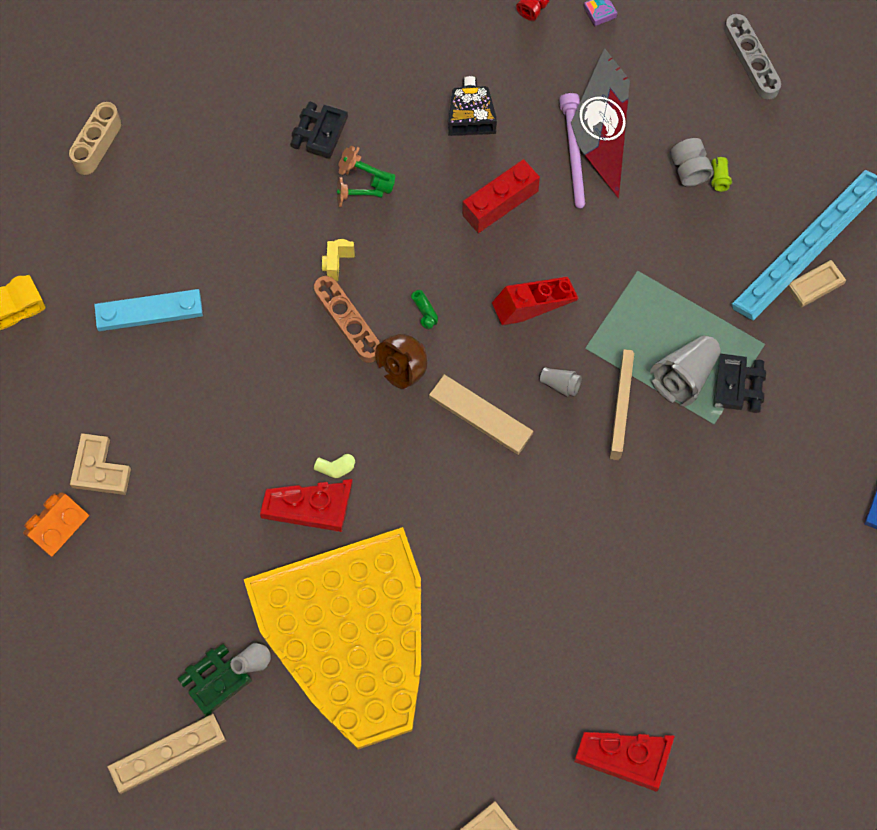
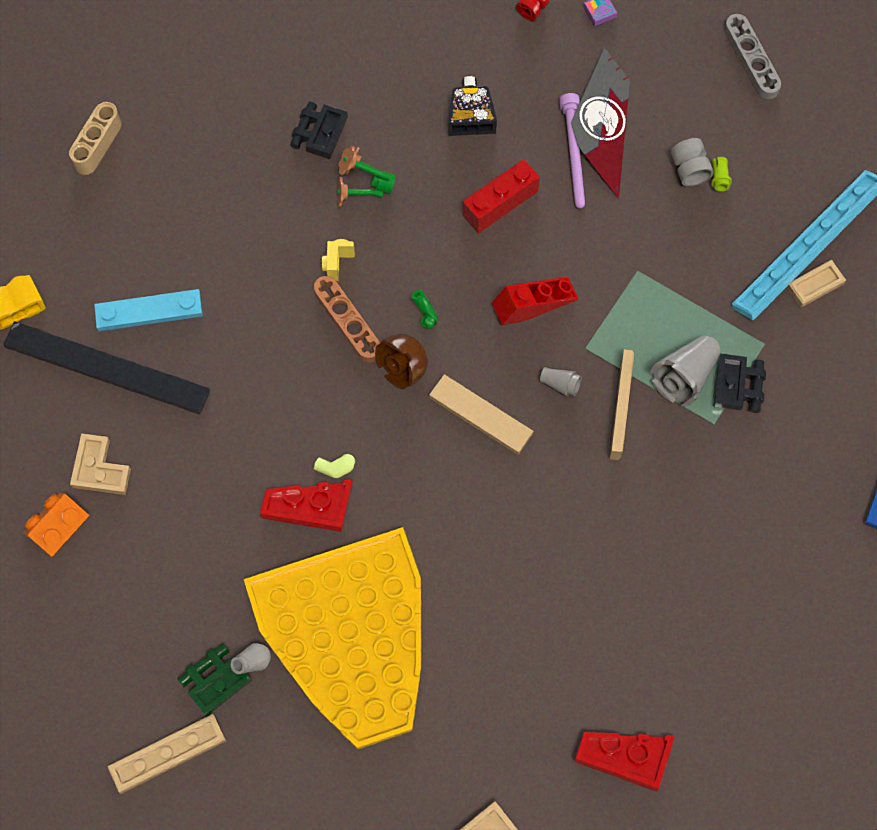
none -> black tile [3,321,210,415]

